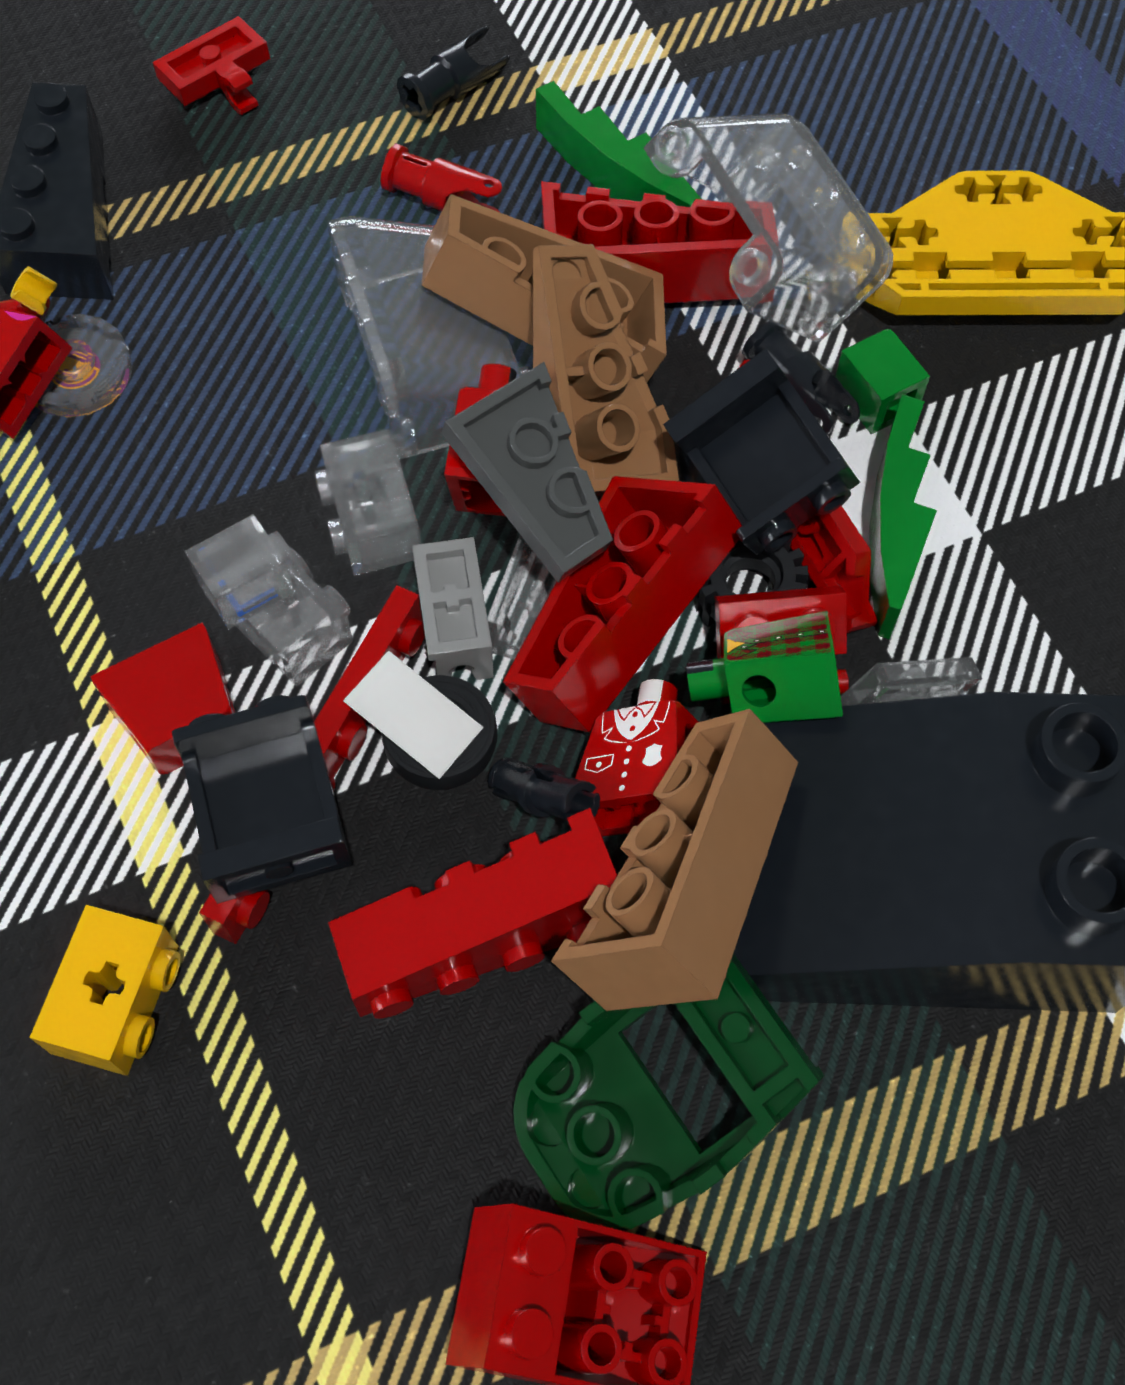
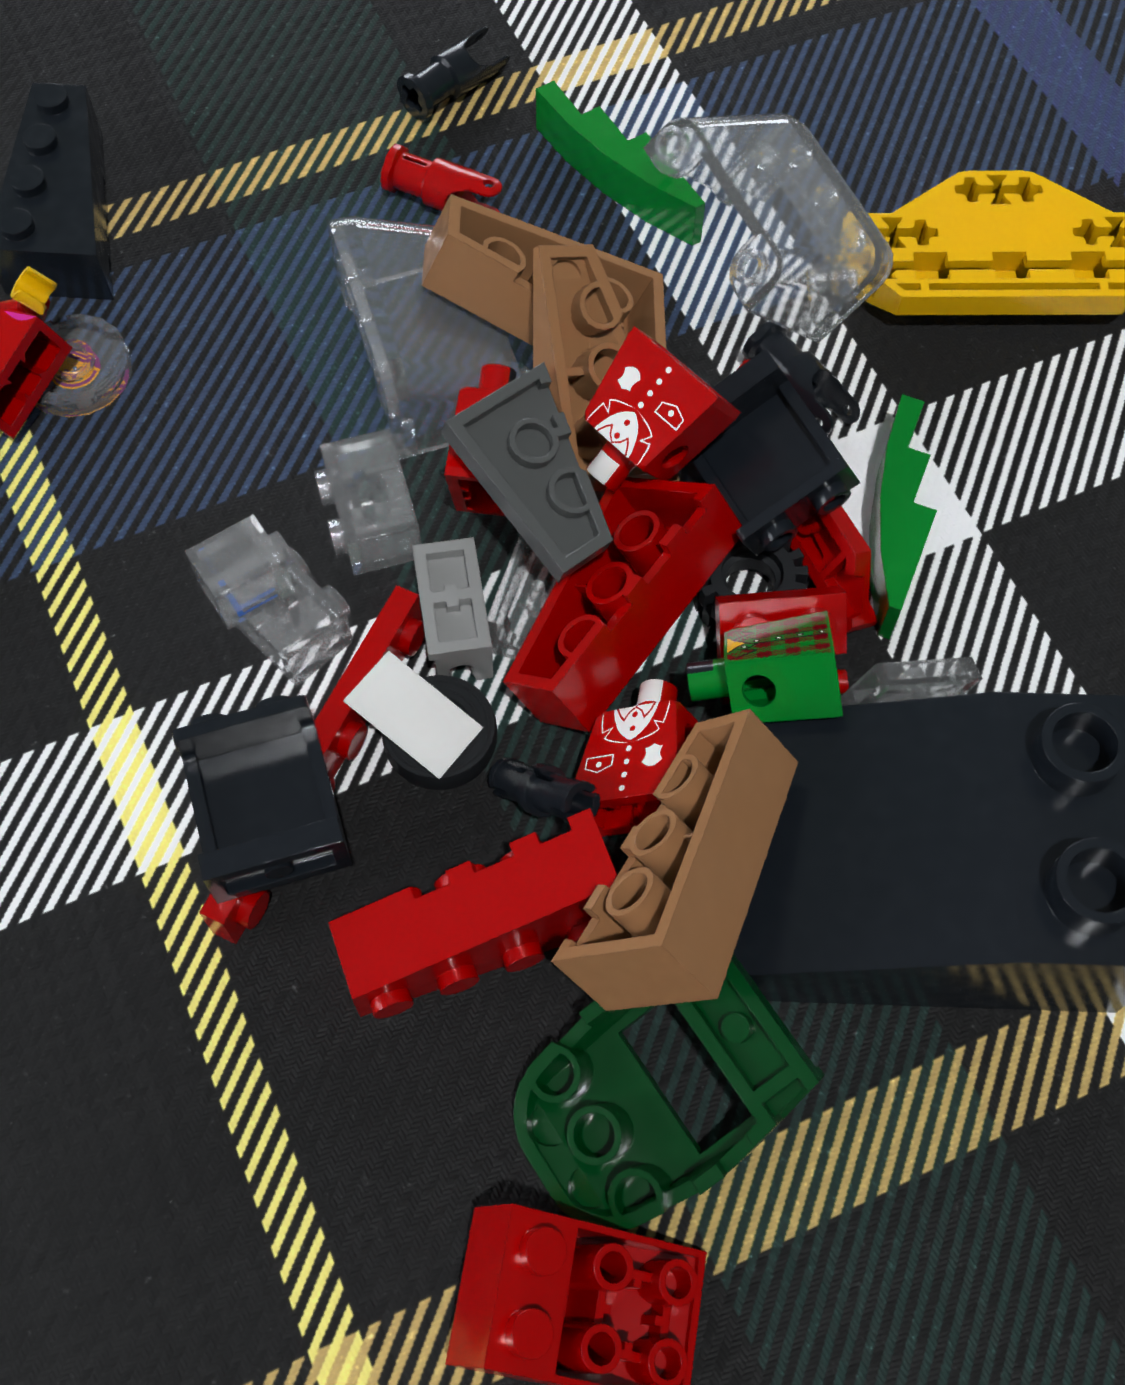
yellow brick [29,905,180,1076] -> none
red torso [90,622,236,774] -> none
red plate [152,16,271,115] -> none
red wedge [541,181,776,303] -> none
green panel [835,329,930,434] -> none
none -> red torso [584,326,741,491]

